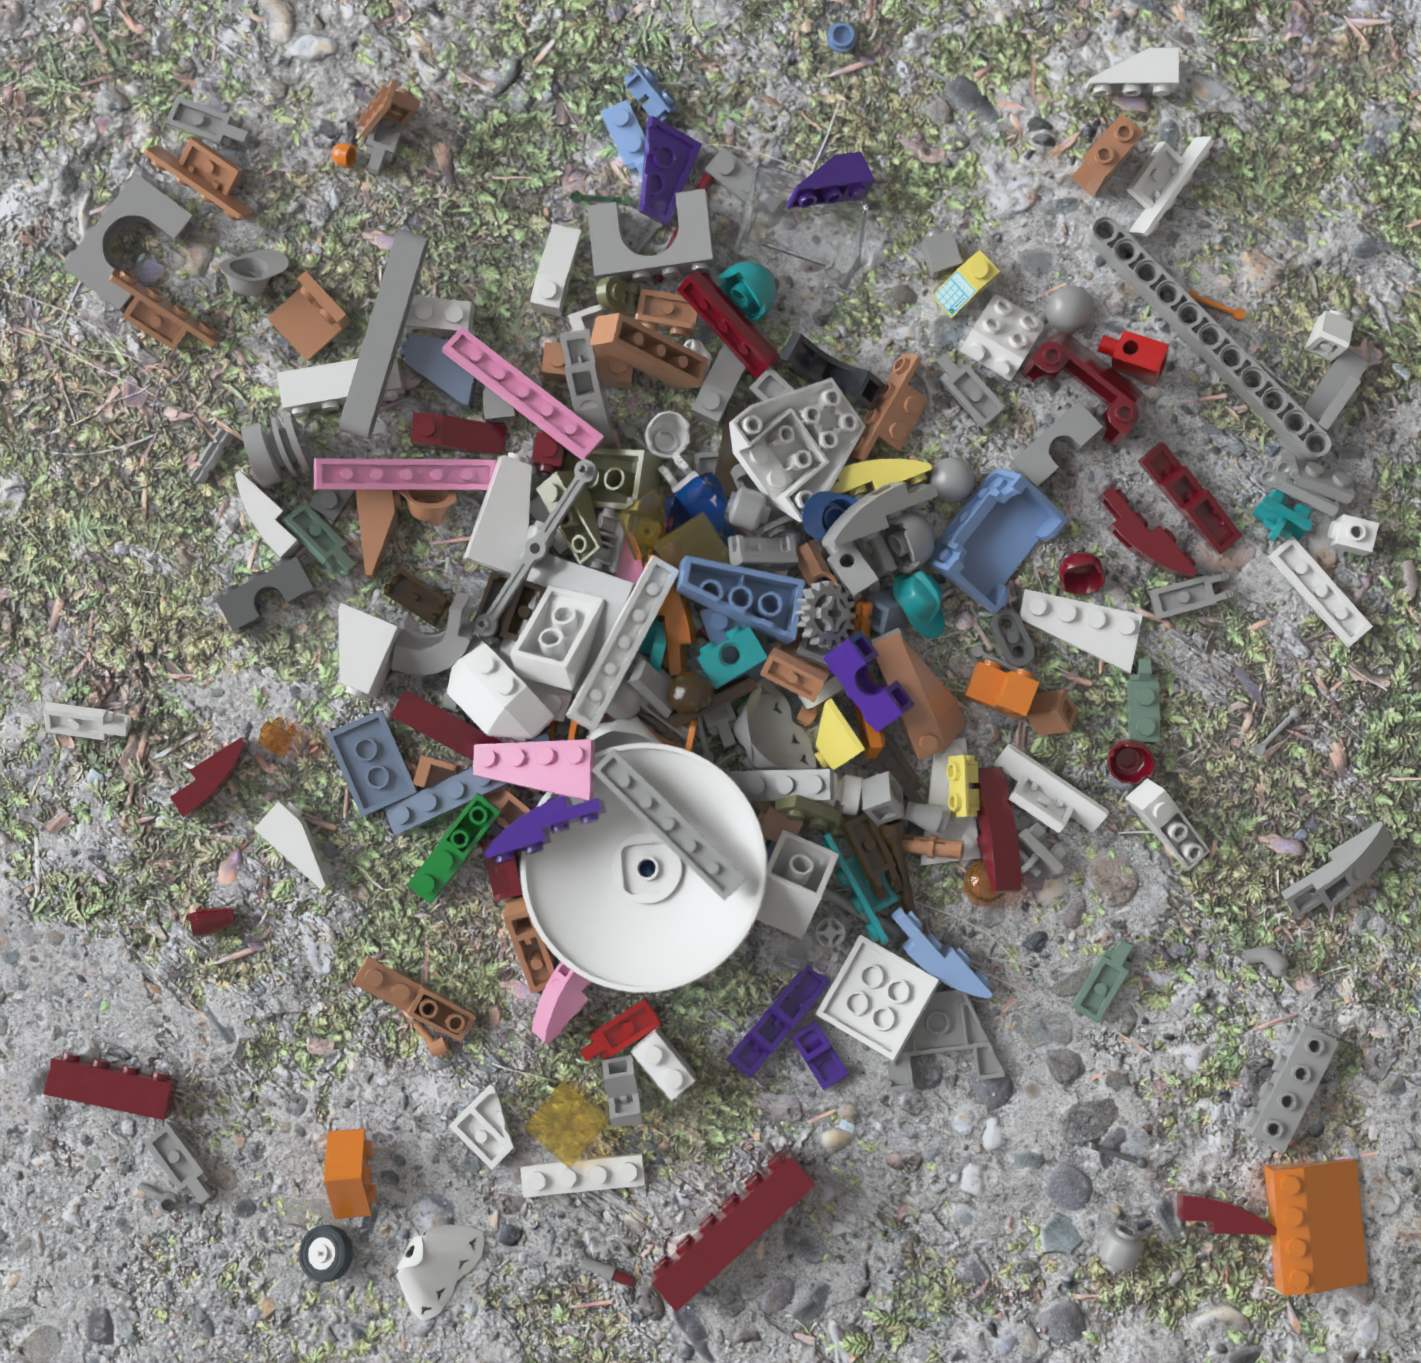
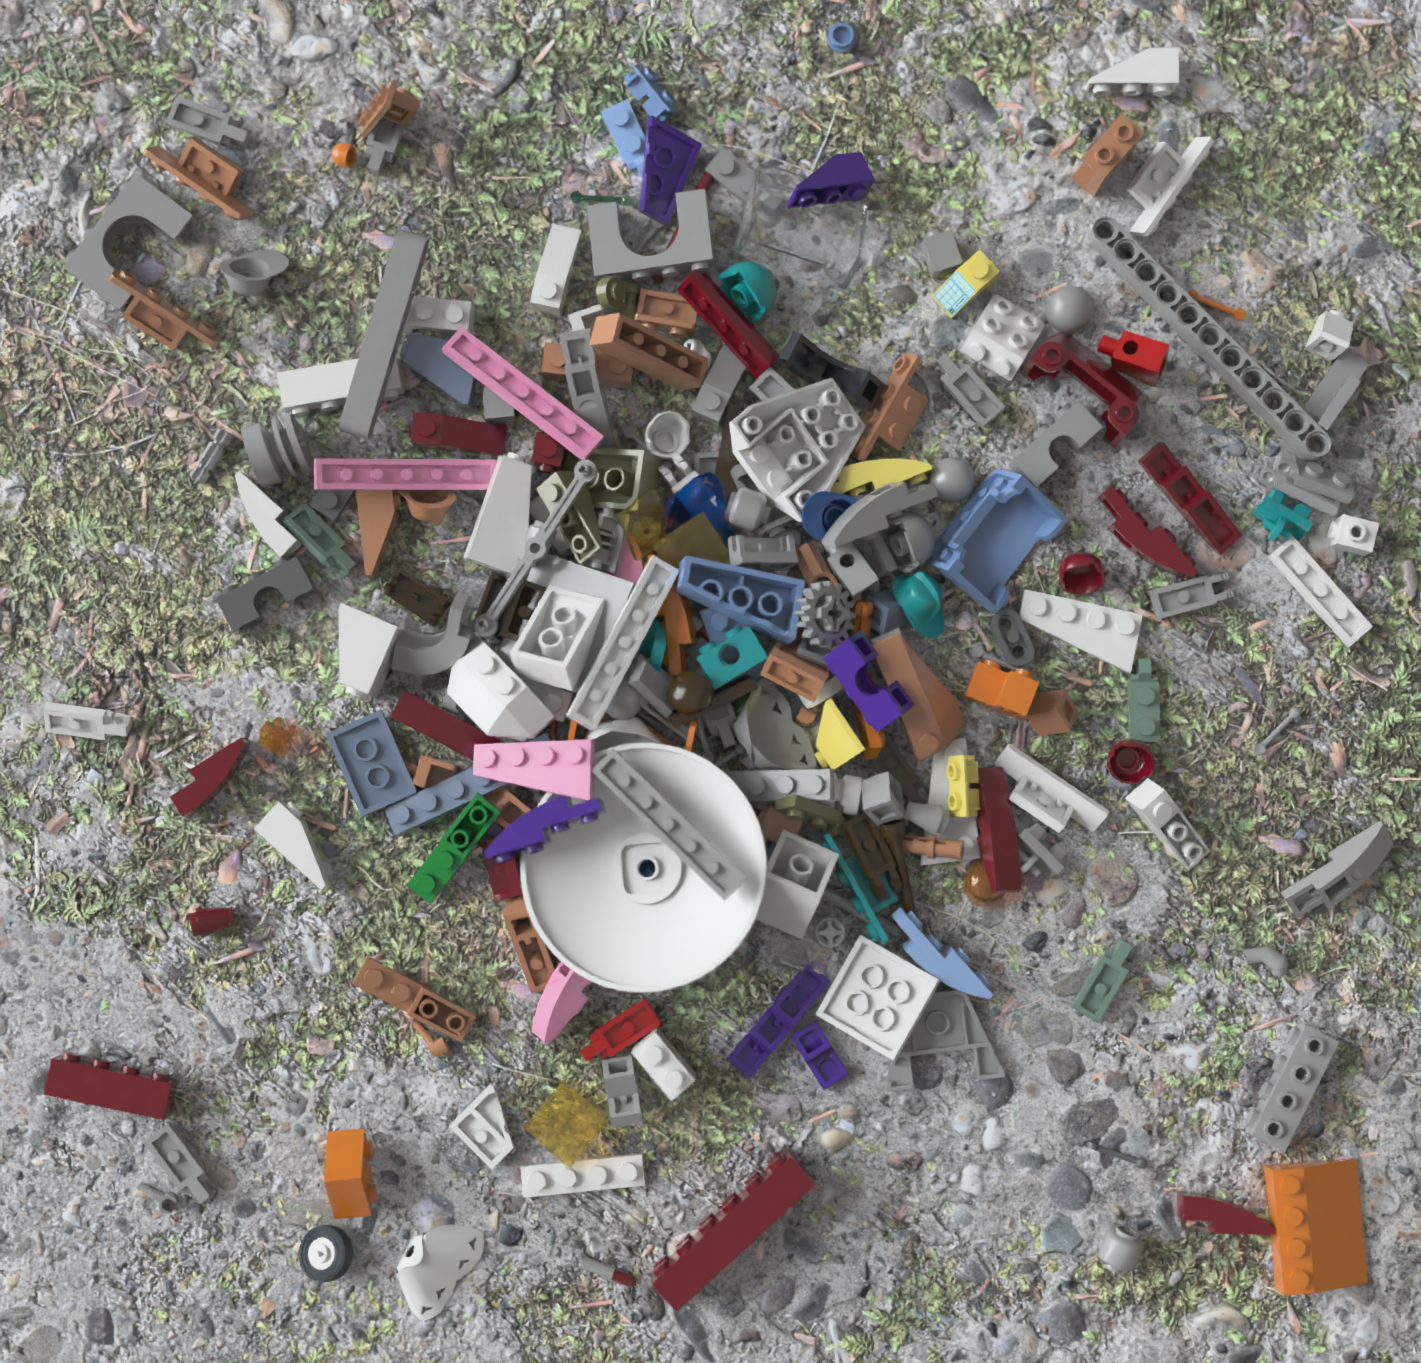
nougat bracket [268,271,352,361] -> none

